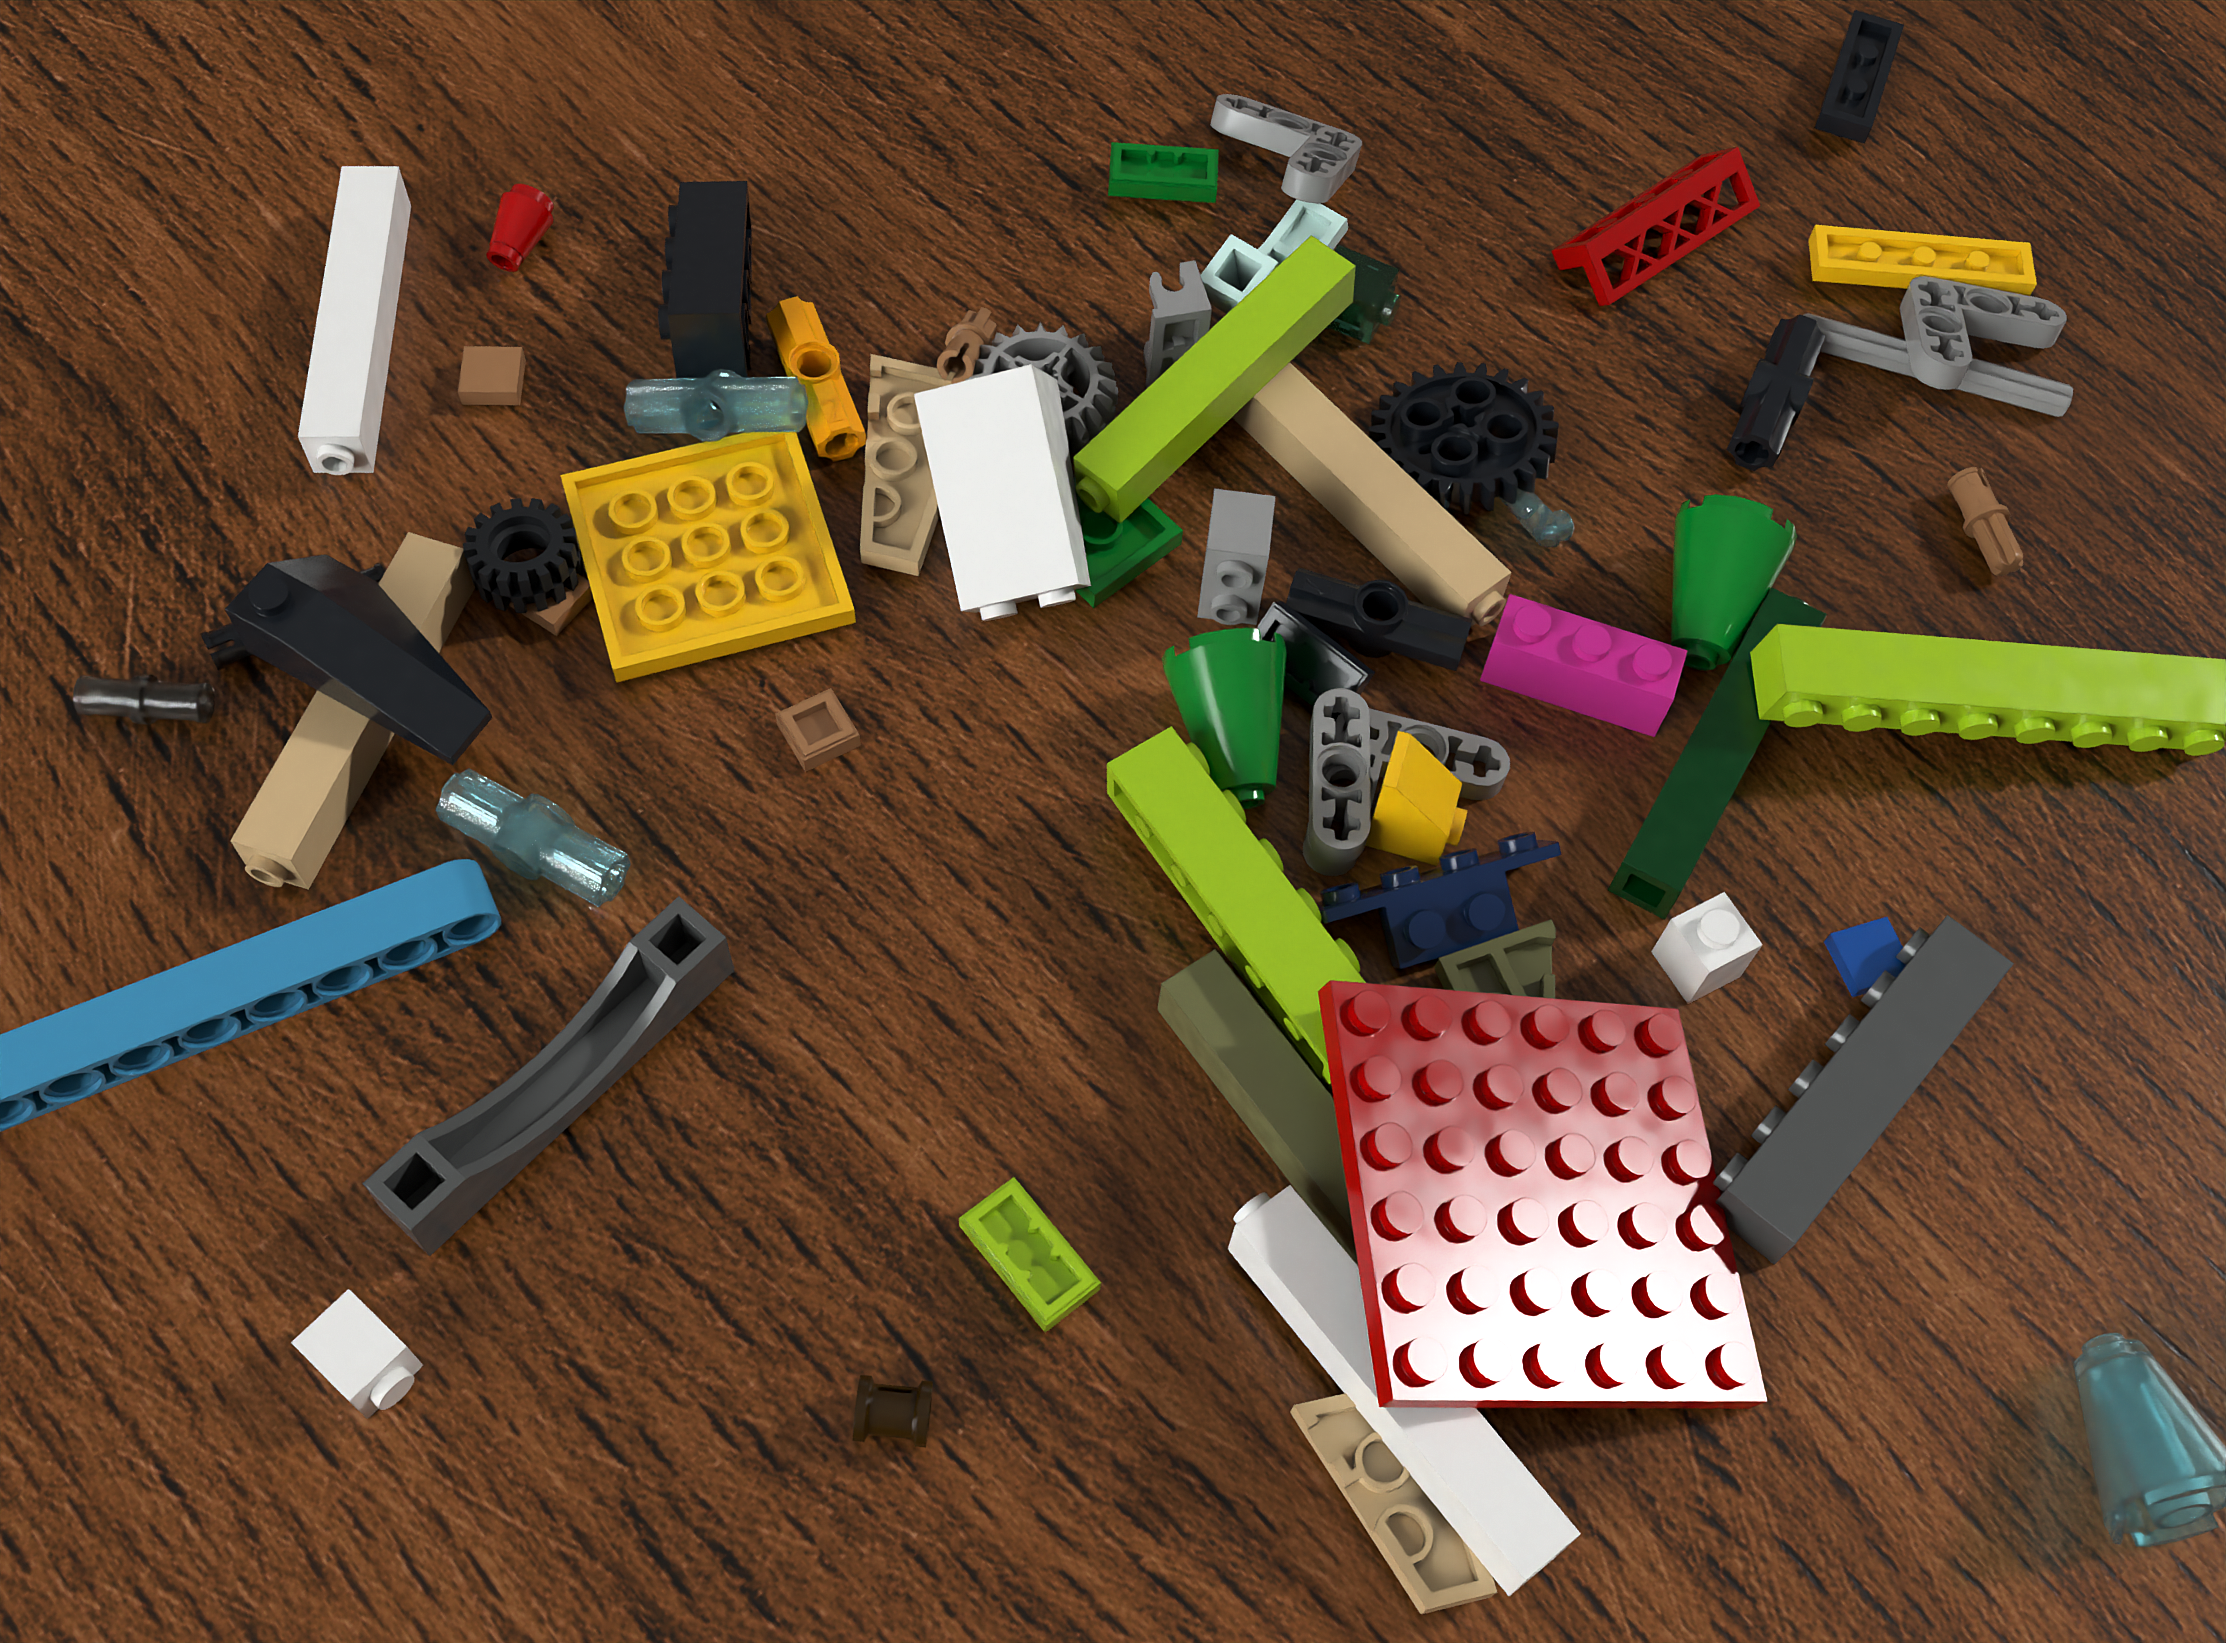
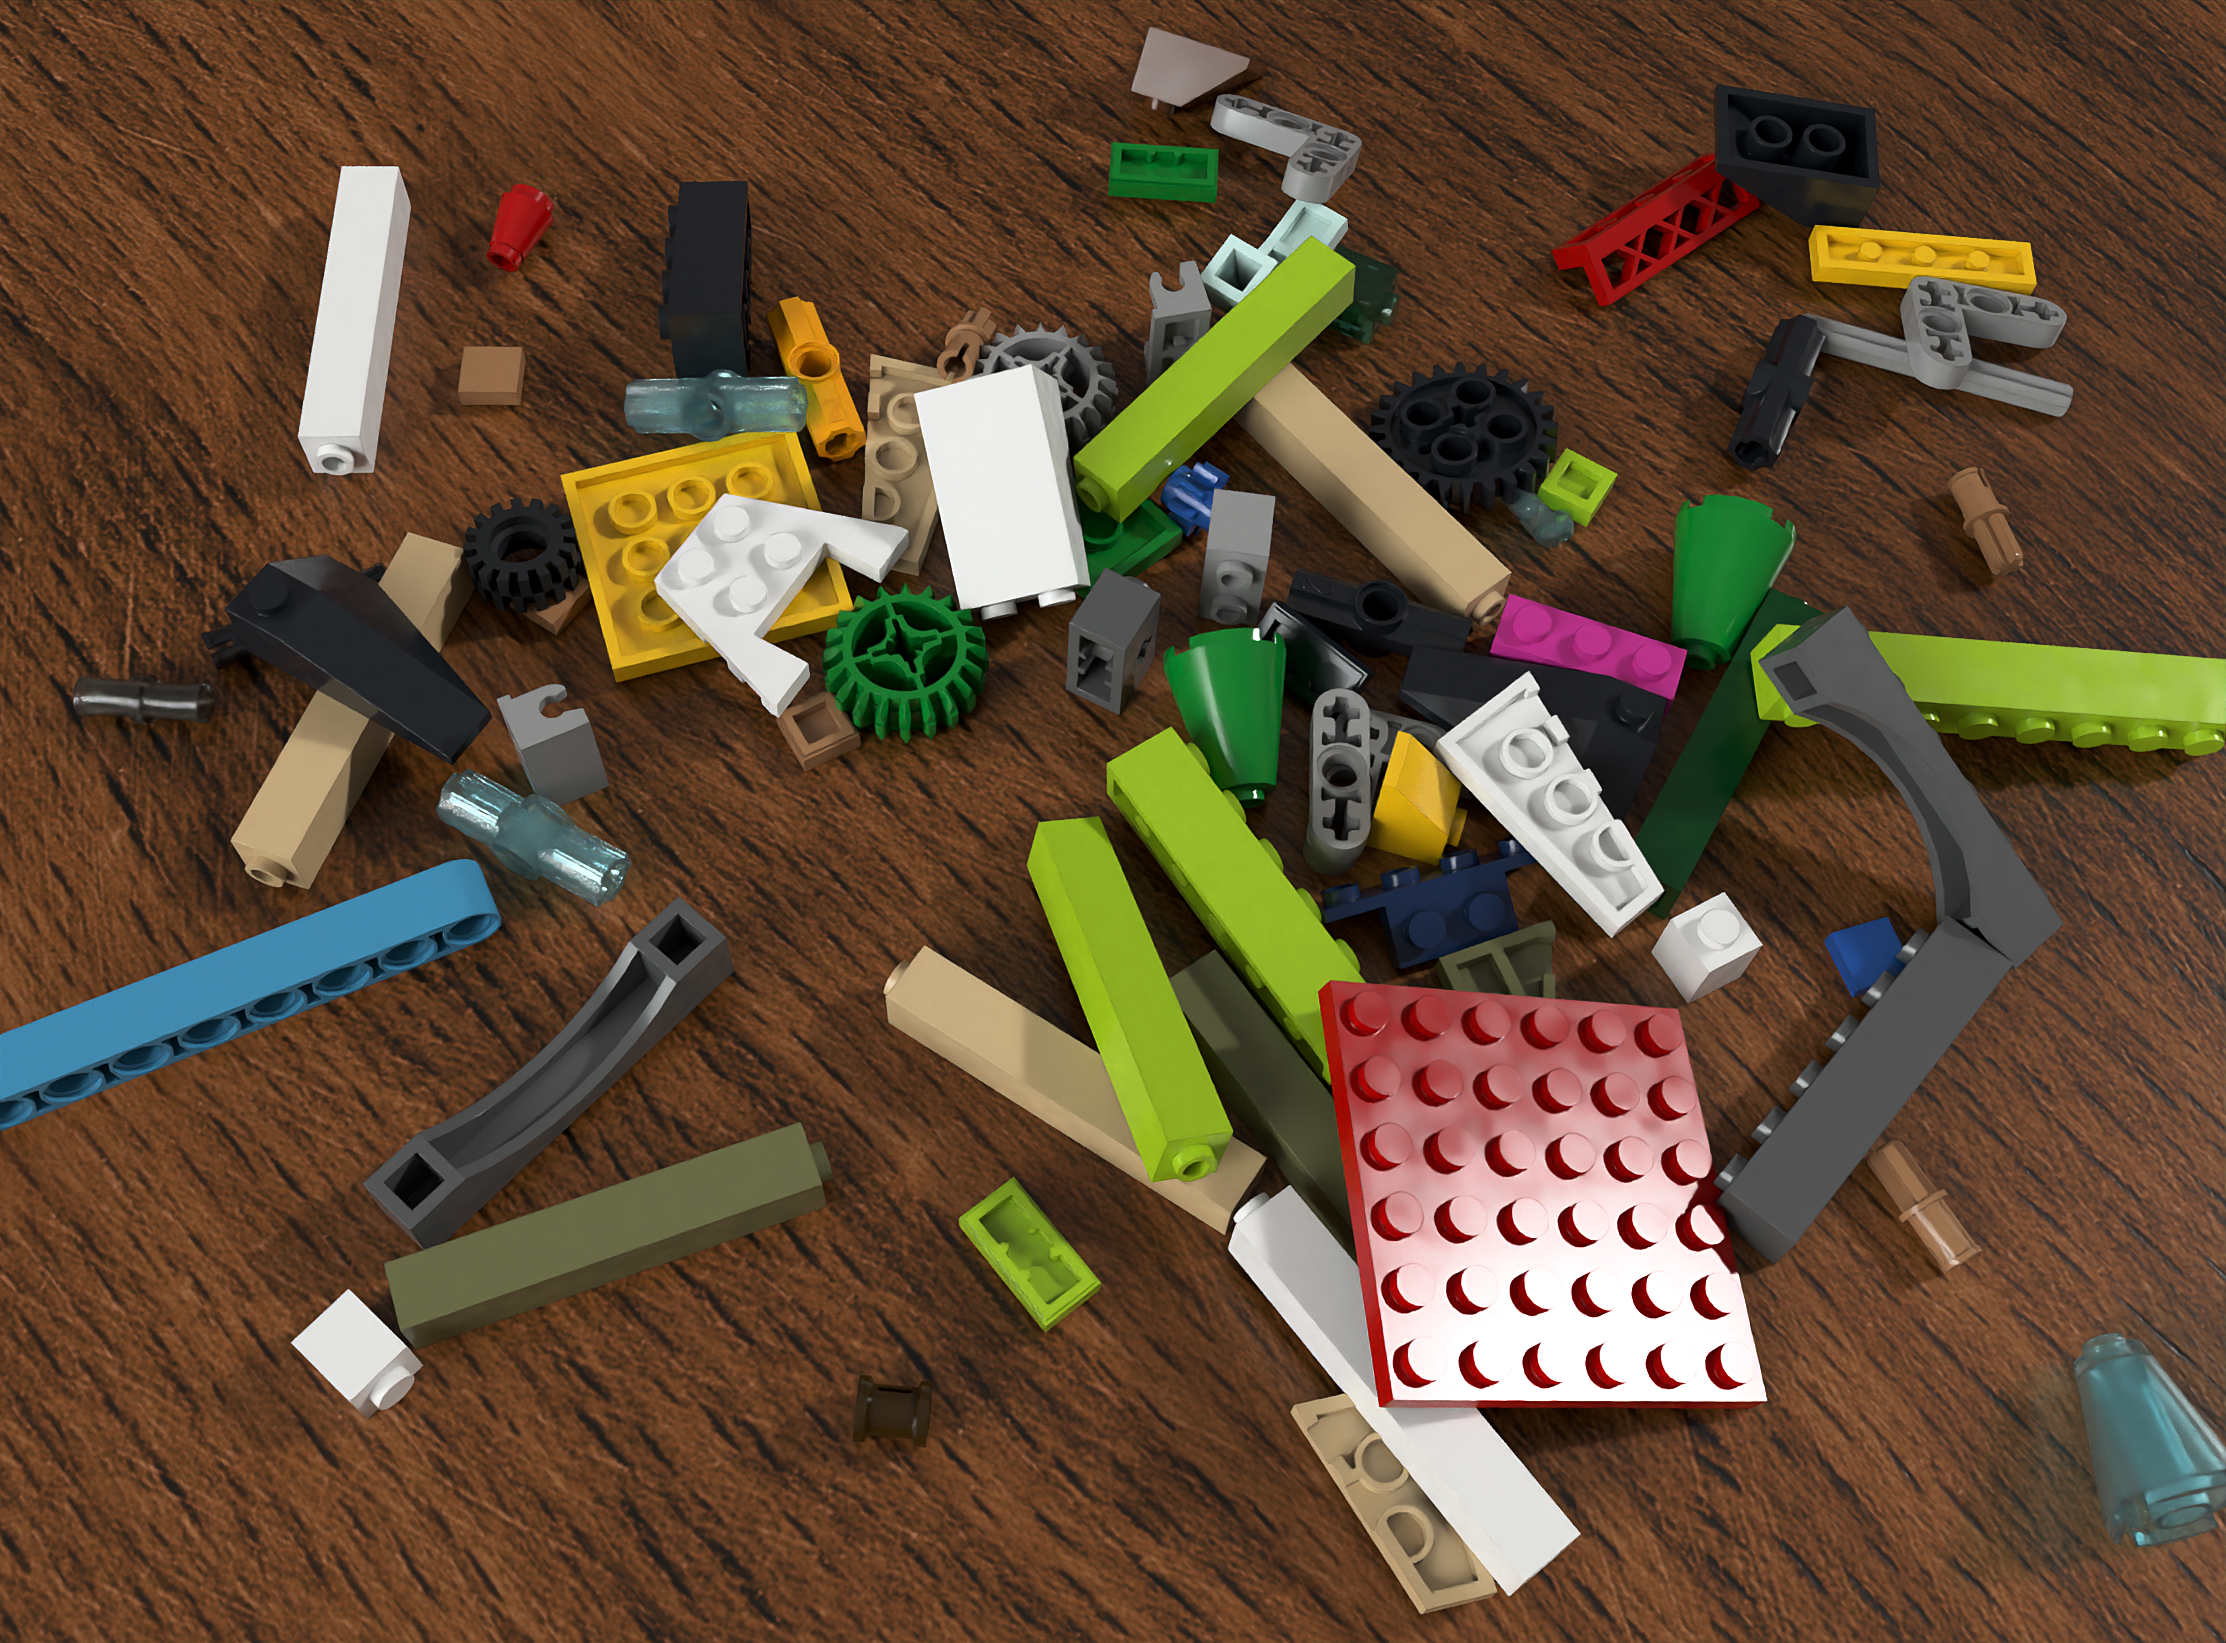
black plate [1814,10,1904,144] -> none
none -> olive brick [384,1122,834,1350]
none -> light grey hinge [497,684,610,813]
none -> white wing [654,493,910,718]
none -> green gear [821,582,989,744]
none -> tan brick [884,945,1267,1235]
none -> lime brick [1027,816,1234,1183]
none -> dark grey brick [1066,568,1161,715]
none -> slope [1131,26,1268,115]
none -> blue gear [1160,462,1230,537]
none -> black wedge [1397,645,1667,823]
none -> white wing [1433,671,1665,938]
none -> lime plate [1535,448,1618,527]
none -> black slope [1714,84,1880,228]
none -> dark grey arch [1758,605,2064,970]
none -> medium nougat axle [1867,1140,1982,1274]

